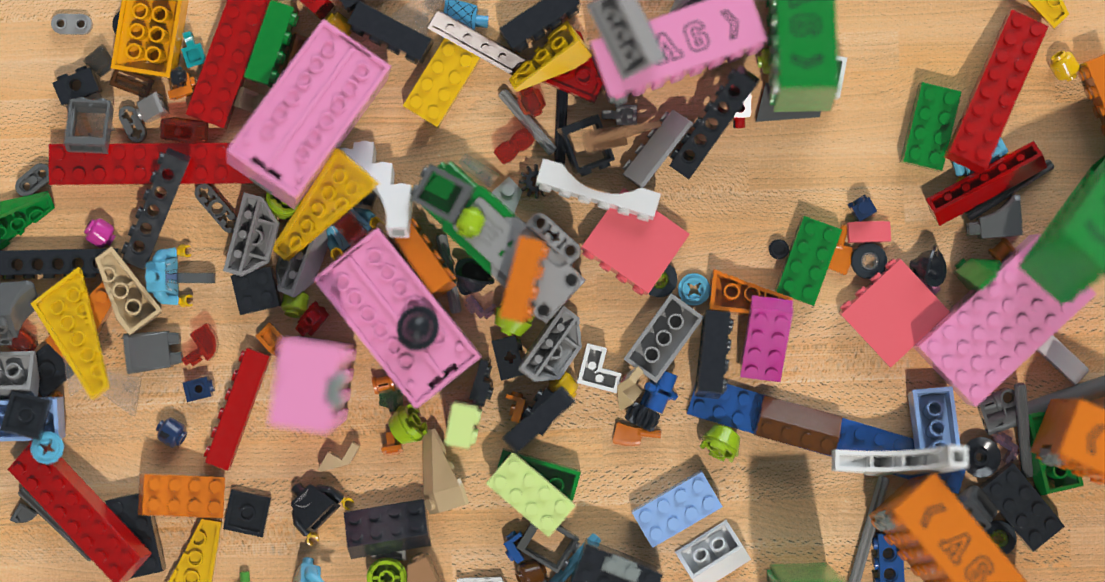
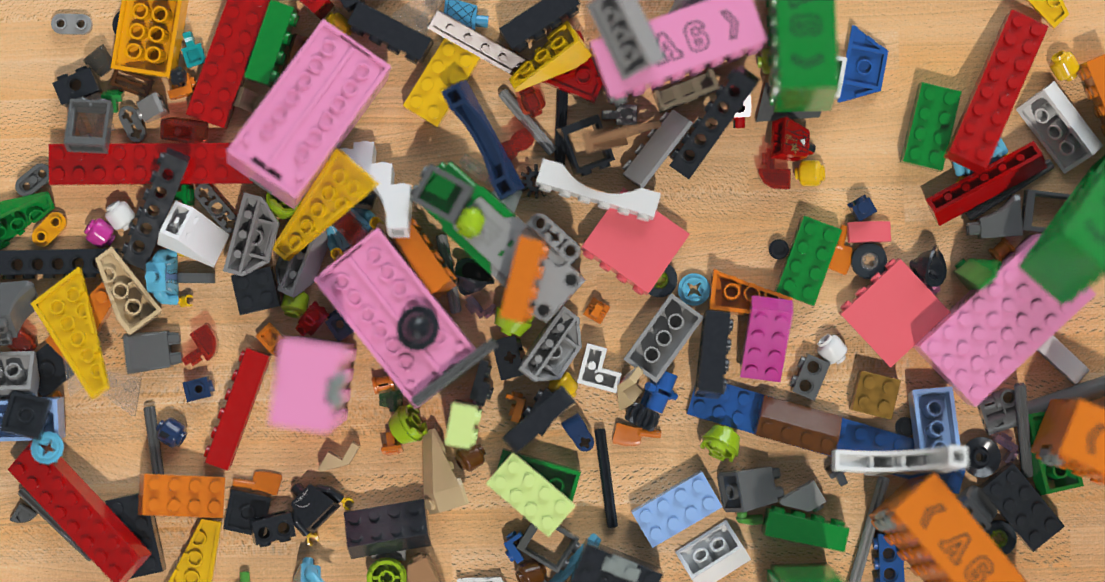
none -> light orange plate [32,212,68,247]
none -> green brick [101,90,125,113]
none -> white head [105,200,135,231]
none -> dark grey axle [143,406,164,475]
none -> white slope [157,201,230,268]
none -> green brick [174,185,195,206]
none -> orange piece [232,472,282,496]
none -> black brick [248,510,296,547]
none -> dark blue brick [325,309,354,342]
none -> dark grey axle [411,338,498,407]
none -> dark blue arch [441,80,525,201]
none -> reddish brown head [455,444,486,472]
none -> dark blue piece [561,412,594,452]
none -> orange brick [583,297,610,324]
none -> black axle [595,428,618,528]
none -> dark tan window [653,68,719,113]
none -> dark grey hips [717,466,784,512]
none -> bright green arm [736,512,763,525]
none -> clear red brick [757,148,791,190]
none -> green brick [761,505,850,552]
none -> red torso [770,117,816,162]
none -> light grey slope [778,479,826,512]
none -> dark grey brick [789,353,831,401]
none -> yellow head [795,160,825,187]
none -> white head [817,334,847,364]
none -> black brick [824,464,848,487]
none -> blue wing [837,25,889,103]
none -> pearl gold brick [849,370,901,420]
none -> black plate [895,417,913,437]
none -> white slope [1016,81,1103,174]
none -> dark grey window [1021,189,1070,233]

